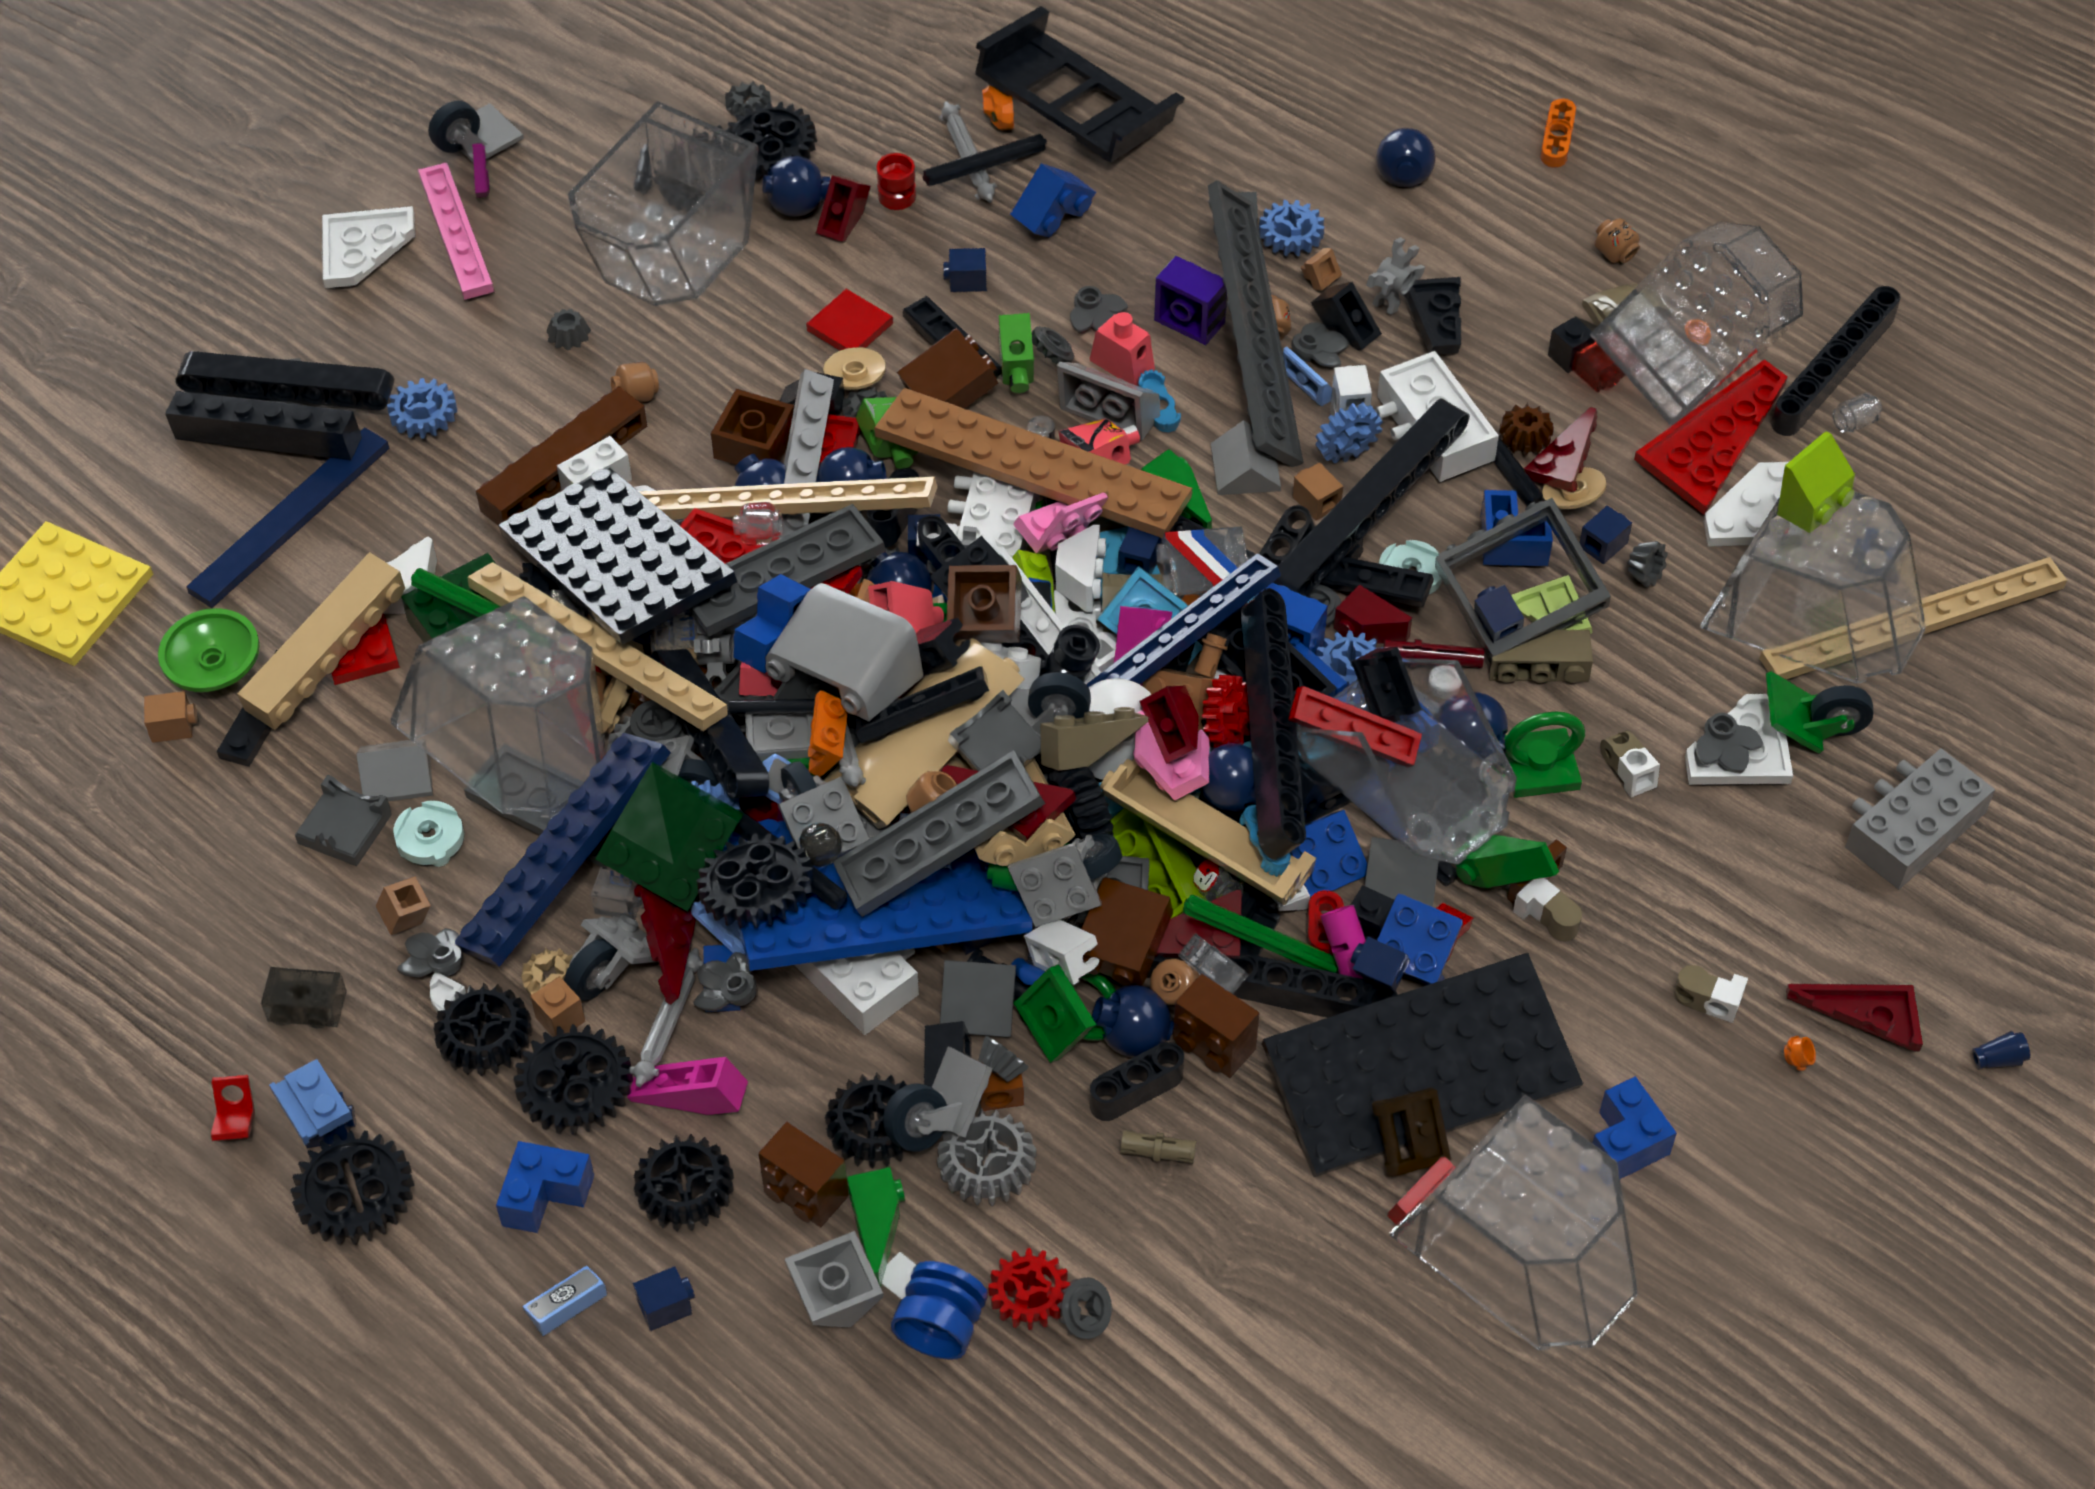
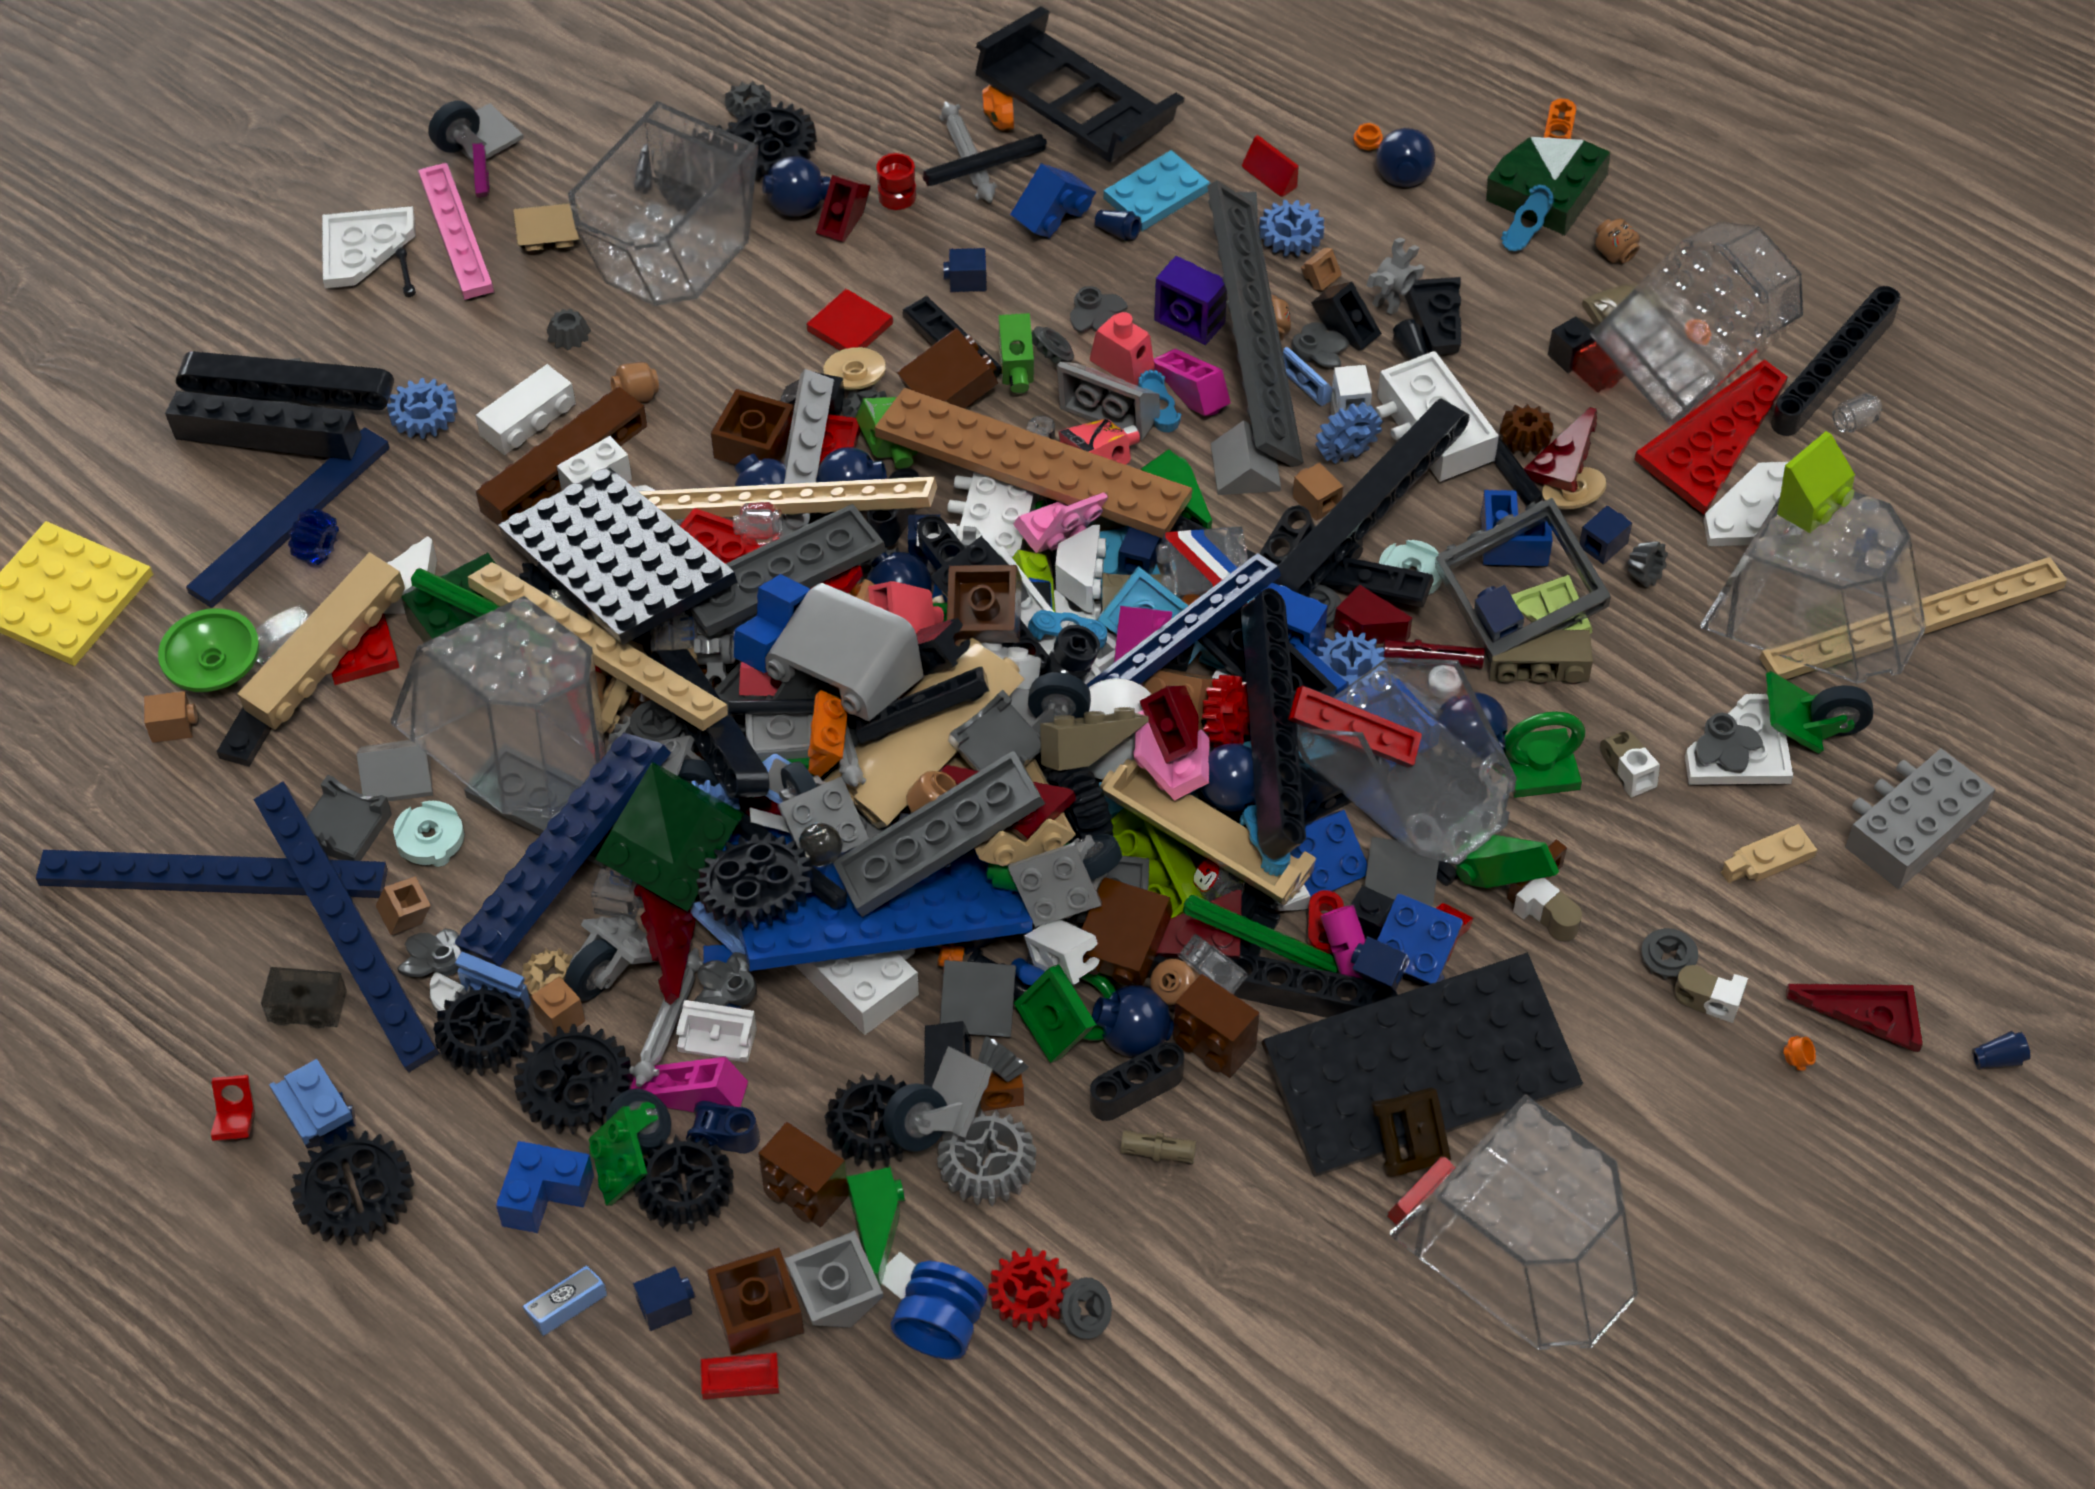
medium nougat pin [1194,633,1228,678] -> none
black hinge [1351,647,1422,722] -> none
blue brick [1589,1076,1677,1185] -> none
none -> dark blue plate [36,850,388,898]
none -> dark blue plate [253,781,440,1072]
none -> clear slope [256,606,309,665]
none -> clear blue gear [288,508,339,565]
none -> black hinge [395,248,416,297]
none -> medium blue plate [455,952,531,1009]
none -> white brick [476,364,575,455]
none -> tan slope [514,203,580,251]
none -> green plate [589,1089,671,1206]
none -> white hinge [676,1000,757,1063]
none -> dark blue piece [686,1101,760,1154]
none -> red tile [701,1353,779,1400]
none -> reddish brown brick [707,1247,804,1356]
none -> white sticker [750,808,790,833]
none -> orange plate [937,943,964,974]
none -> dark azure piece [1028,610,1107,648]
none -> dark blue cone [1095,210,1141,241]
none -> medium azure plate [1104,150,1210,231]
none -> dark pink slope [1154,348,1231,416]
none -> red slope [1242,135,1299,197]
none -> orange plate [1353,123,1383,150]
none -> black cone [1393,319,1428,360]
none -> dark green slope [1486,137,1610,236]
none -> dark azure piece [1501,184,1554,252]
none -> dark grey gear [1641,928,1698,980]
none -> tan hinge [1721,824,1817,883]

